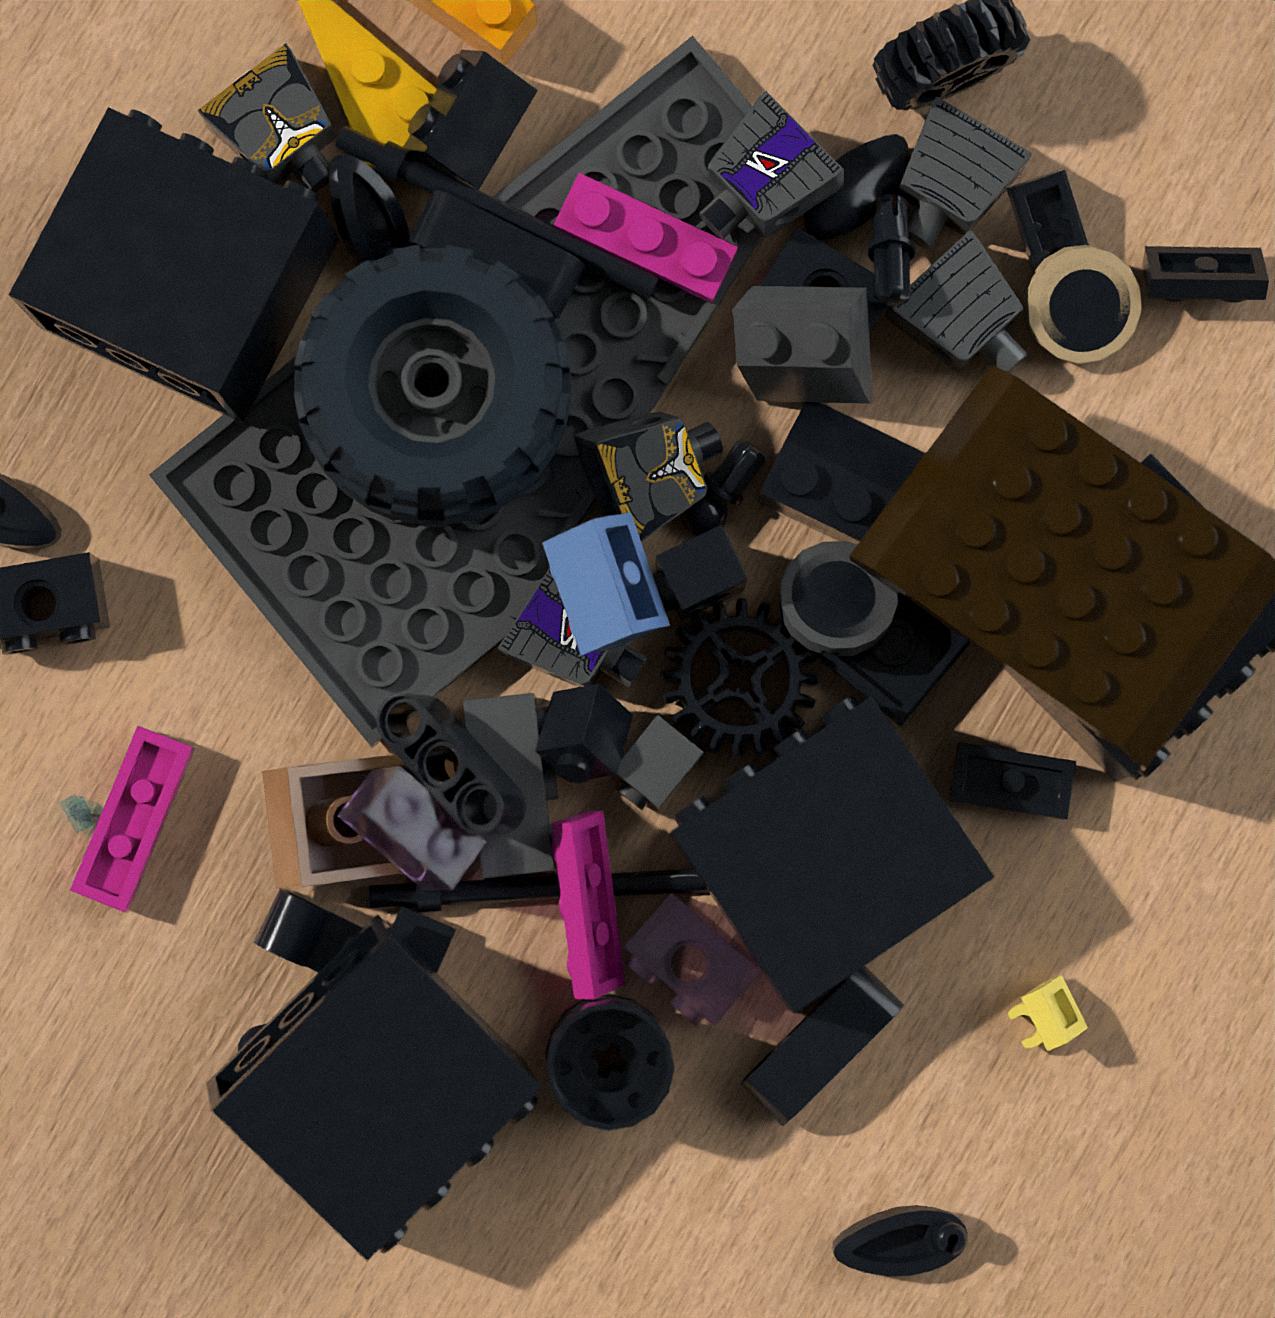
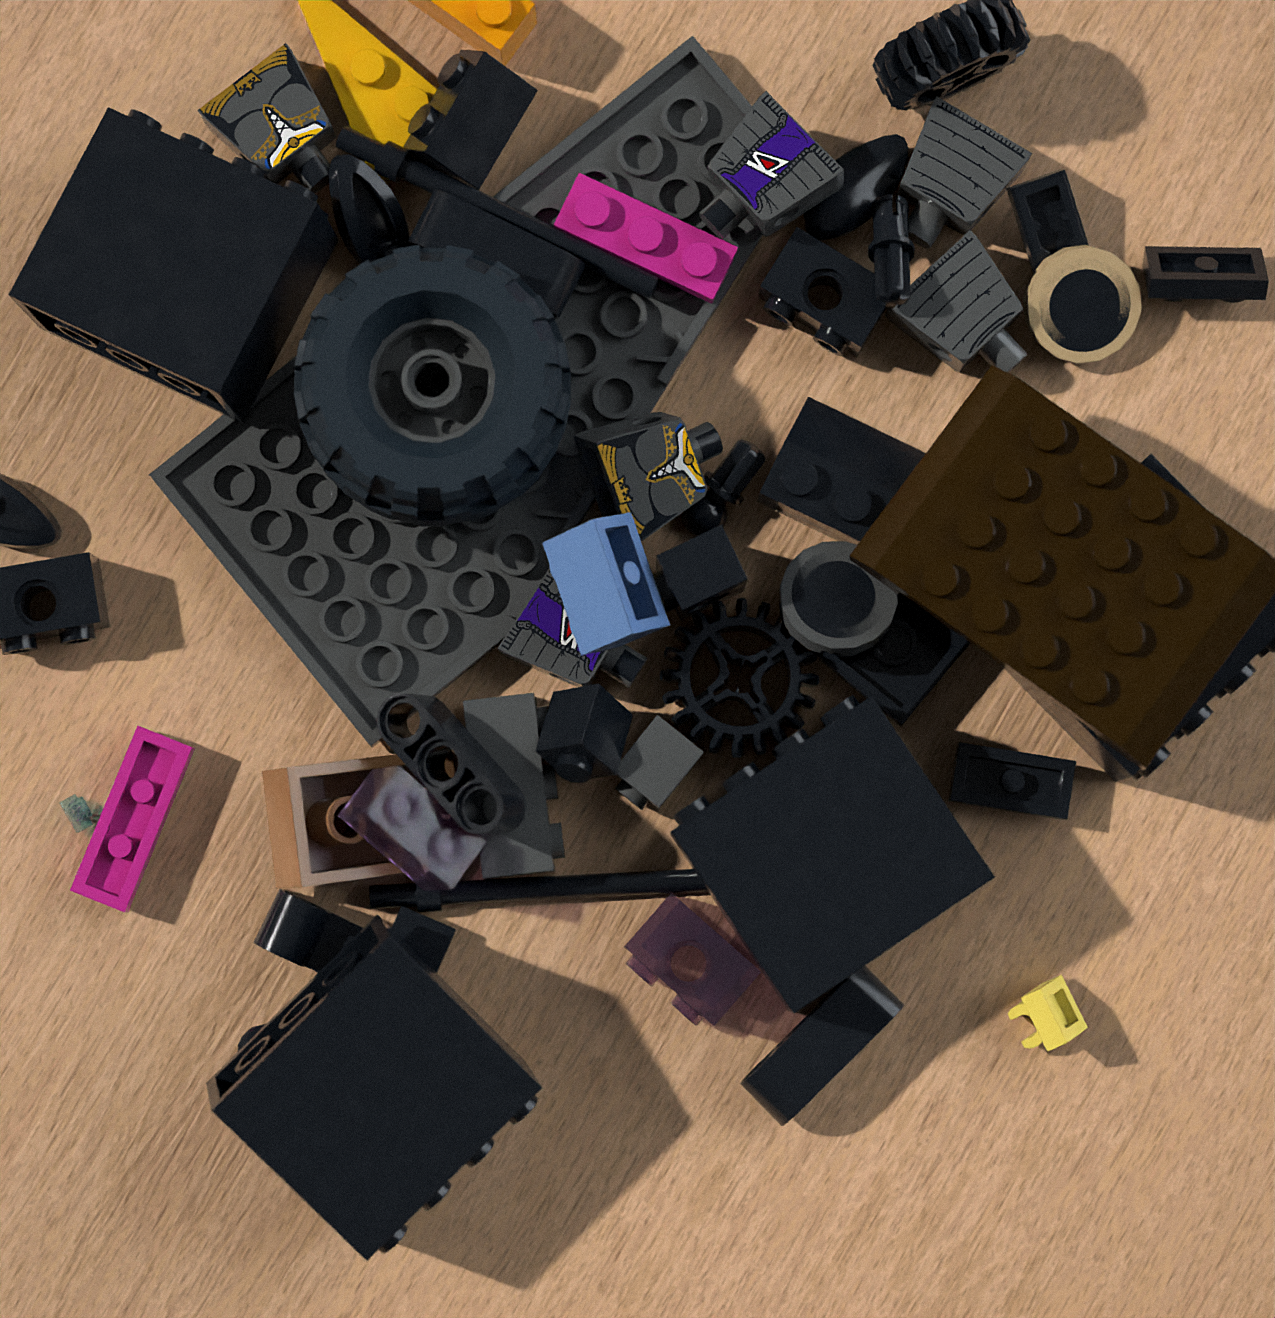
black wheel [545,993,675,1131] -> none
dark pink plate [552,811,625,999] -> none
dark grey slope [733,286,873,404] -> none
black arm [832,1205,968,1277] -> none

